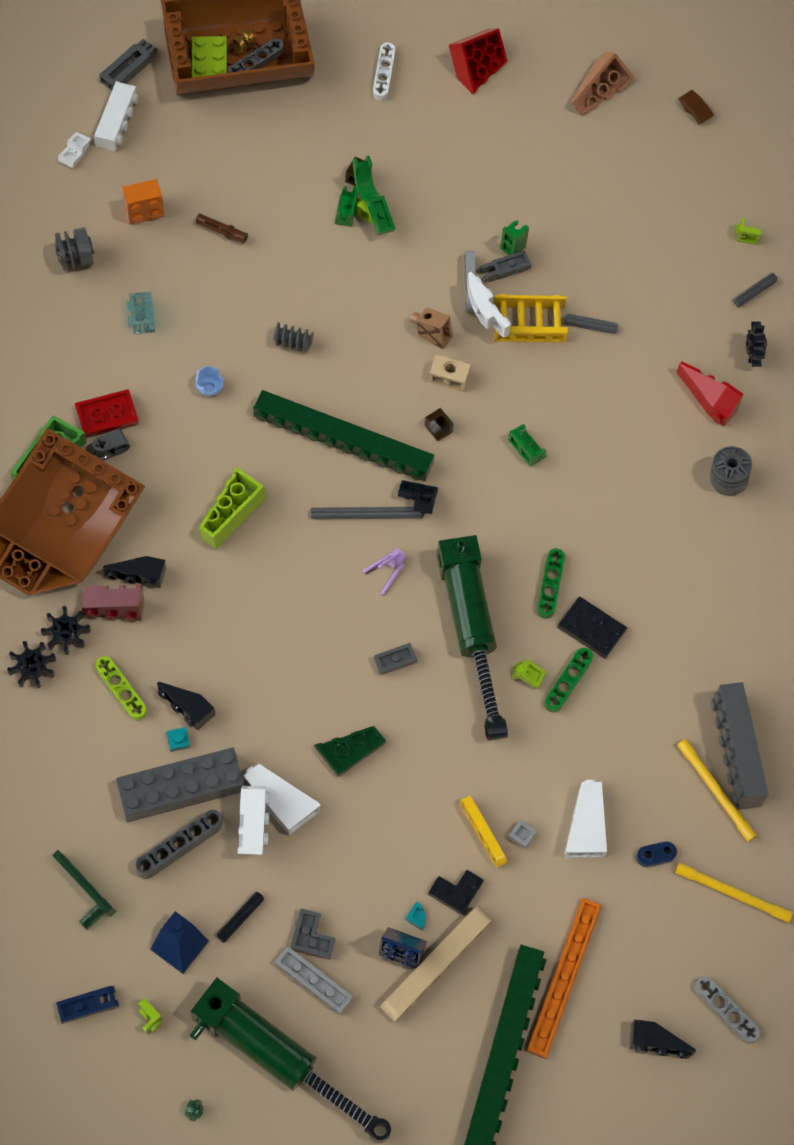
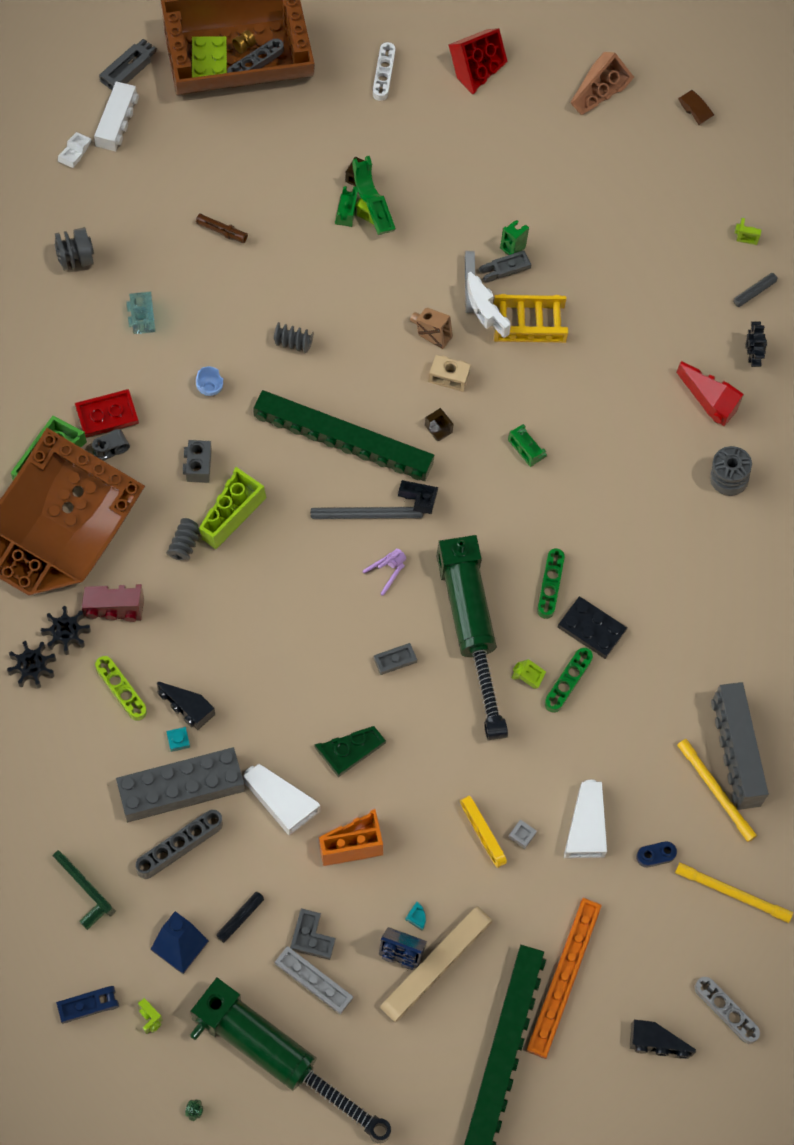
black slope [103,556,166,588] -> none
orange brick [122,179,164,224] -> none
white wedge [238,786,270,855] -> none
black plate [428,870,484,916] -> none
dark grey axle [565,314,618,333] -> none
none -> dark grey piece [166,518,200,560]
none -> dark grey brick [183,440,212,483]
none -> orange wedge [319,809,383,866]

